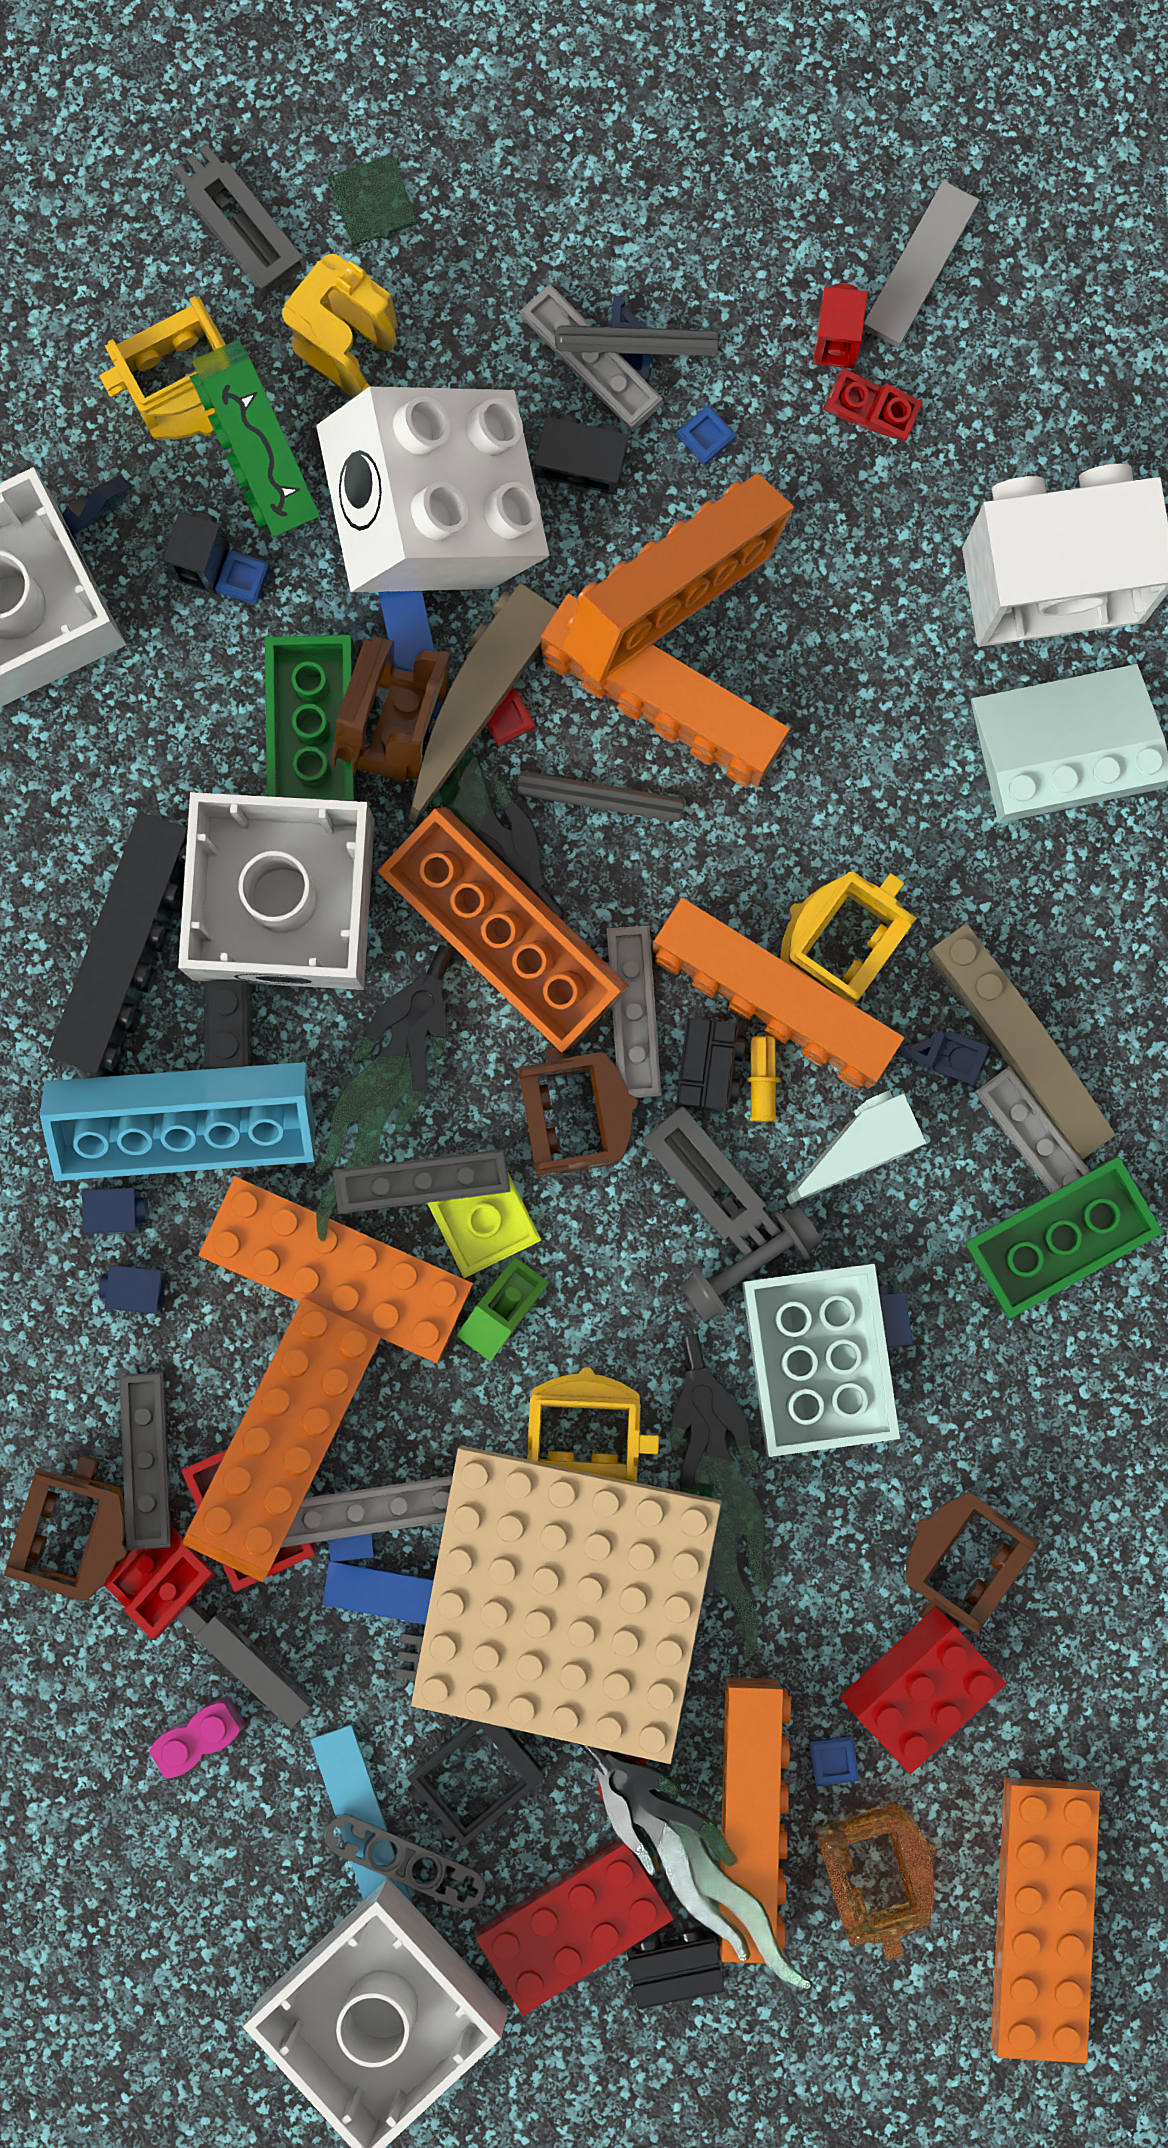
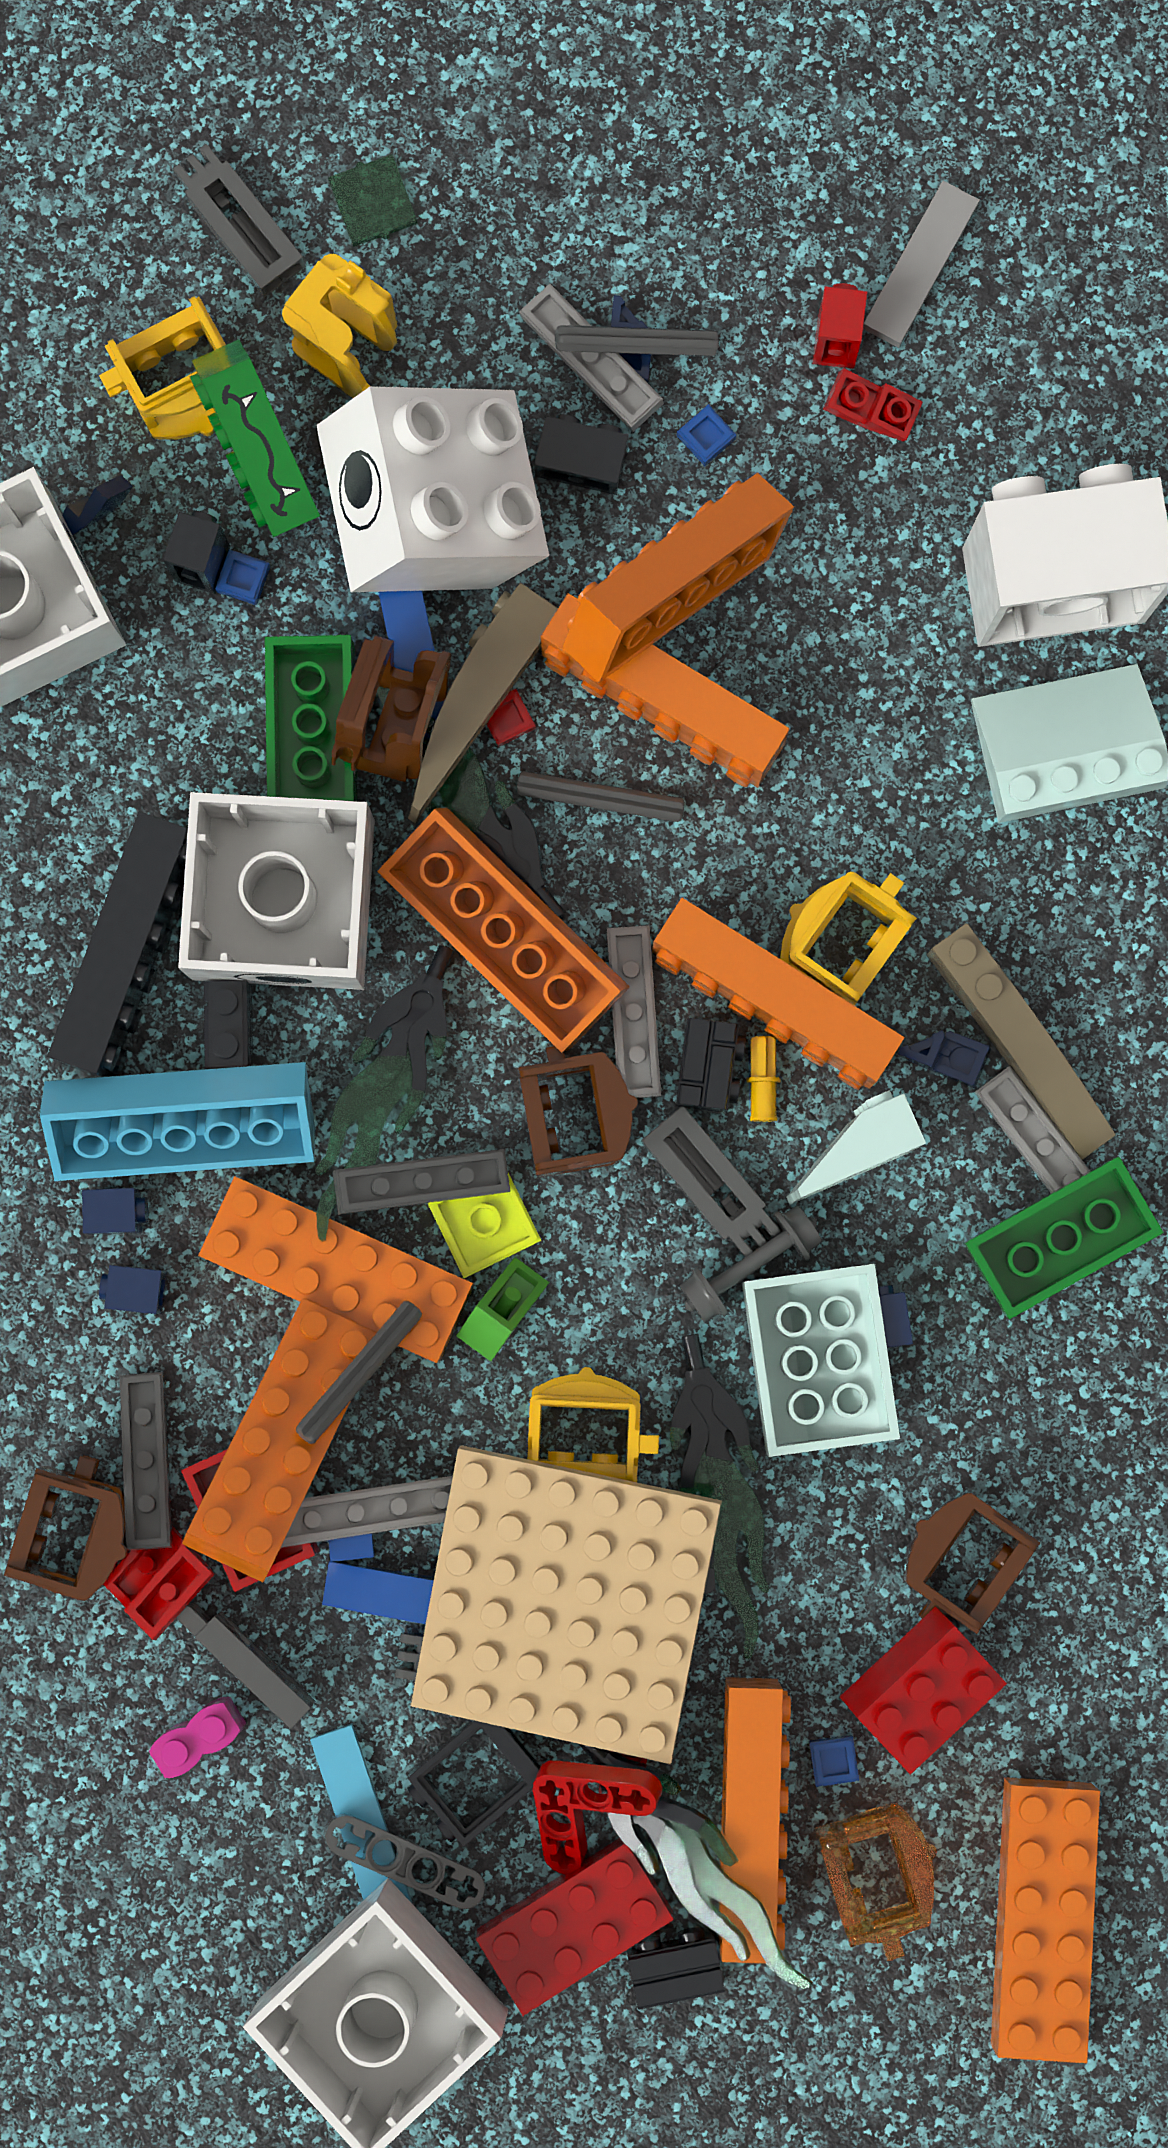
none -> dark grey axle [296,1301,422,1444]
none -> red beam [533,1760,663,1875]

